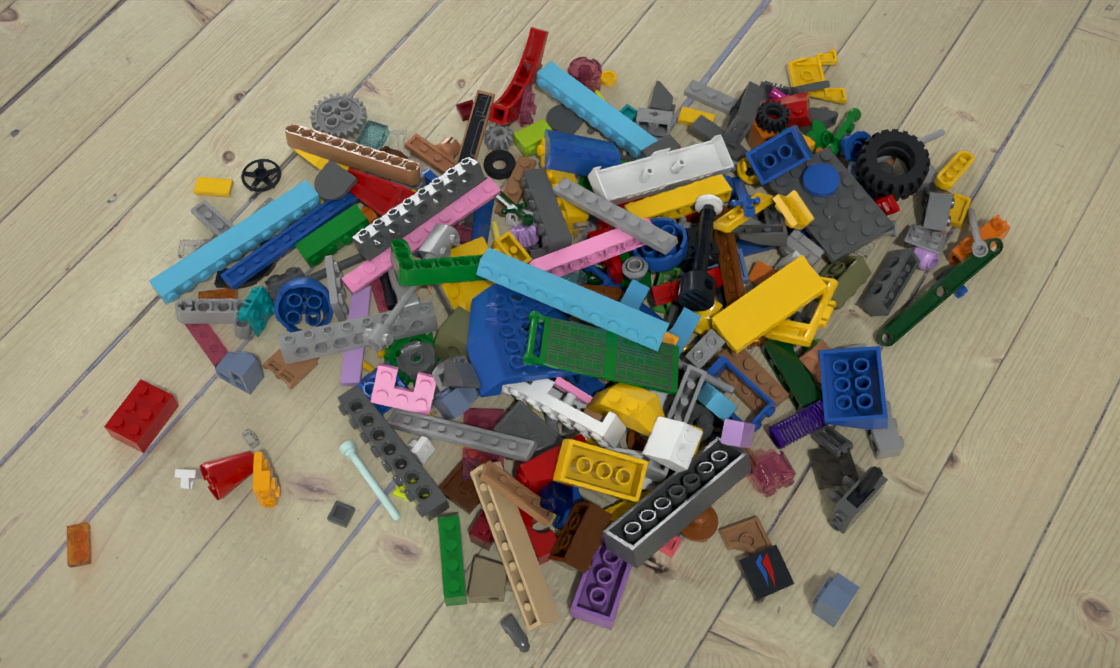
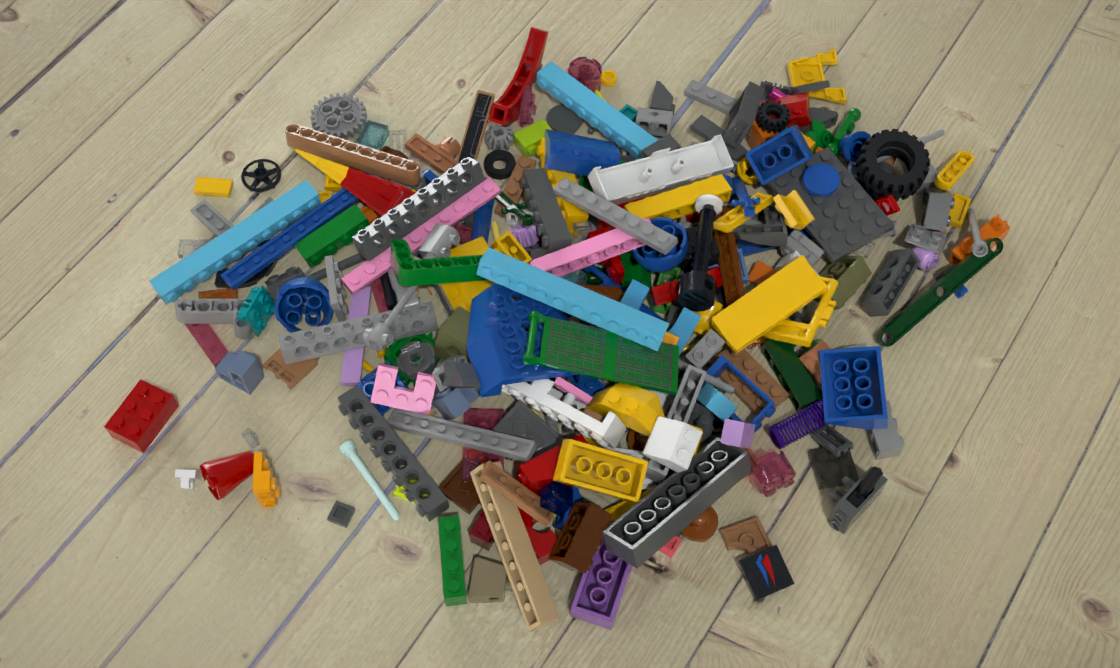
clear orange plate [67,522,91,568] -> none
dark grey tile [314,159,359,201] -> none
white tile [408,436,435,465] -> none
dark red plate [456,100,474,121] -> none
dark grey piece [501,615,530,653] -> none
light grey cone [622,257,648,281] -> none
yellow tile [677,106,716,126] -> none
sand blue brick [812,573,860,627] -> none

